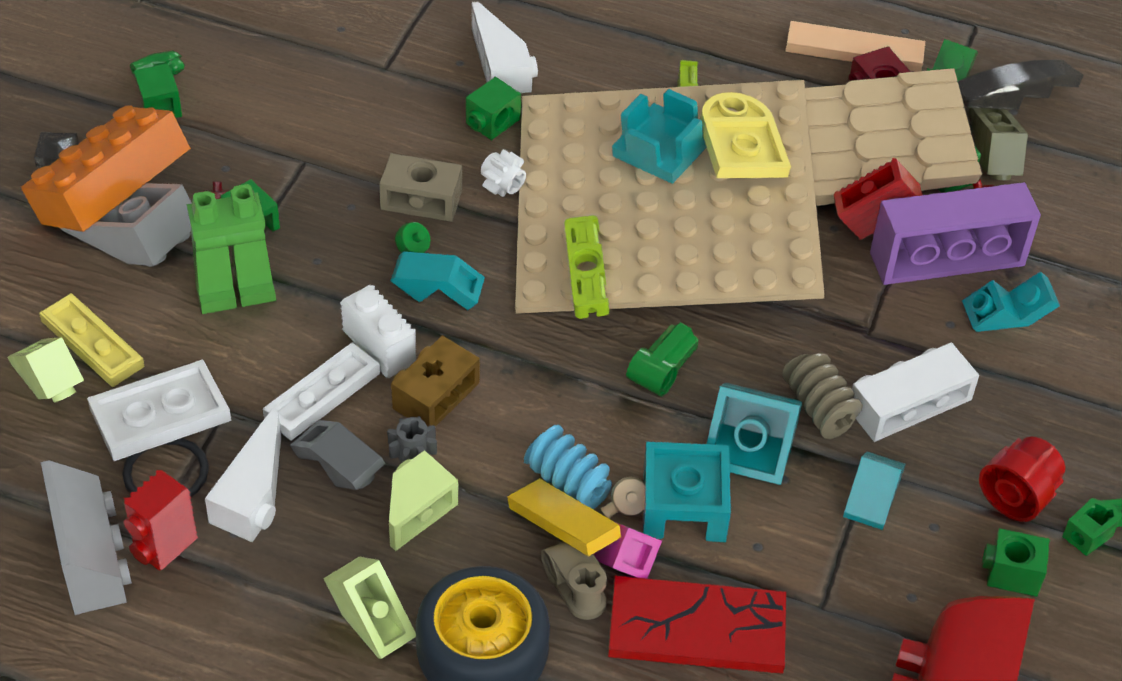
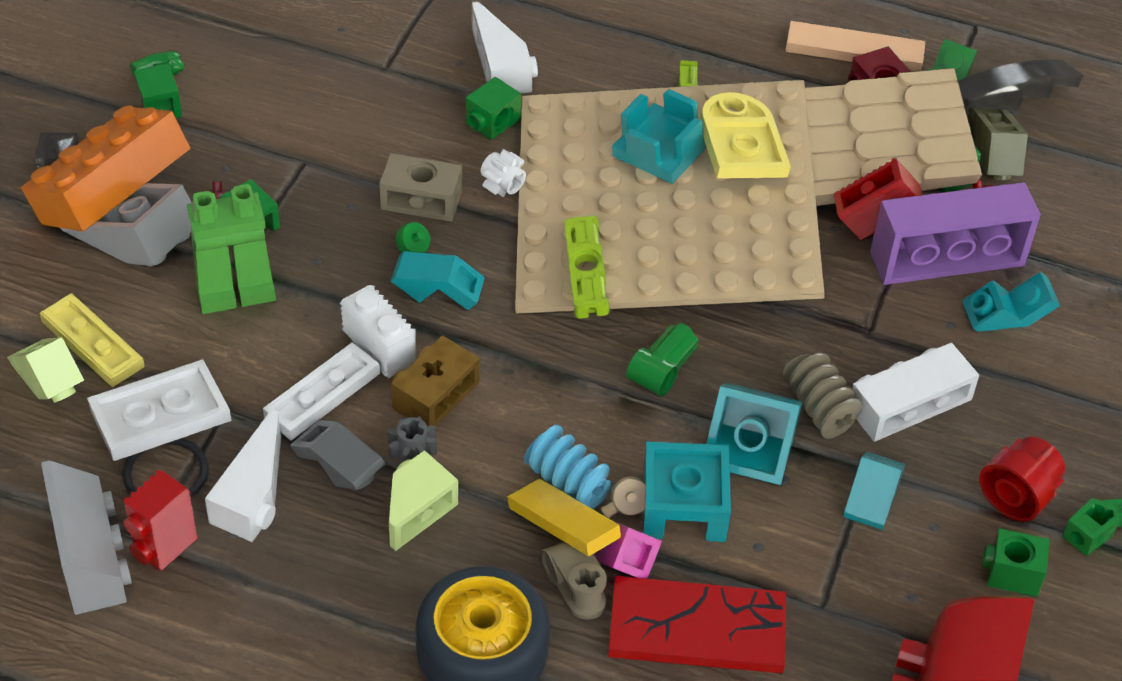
yellowish green slope [323,557,416,659] -> none

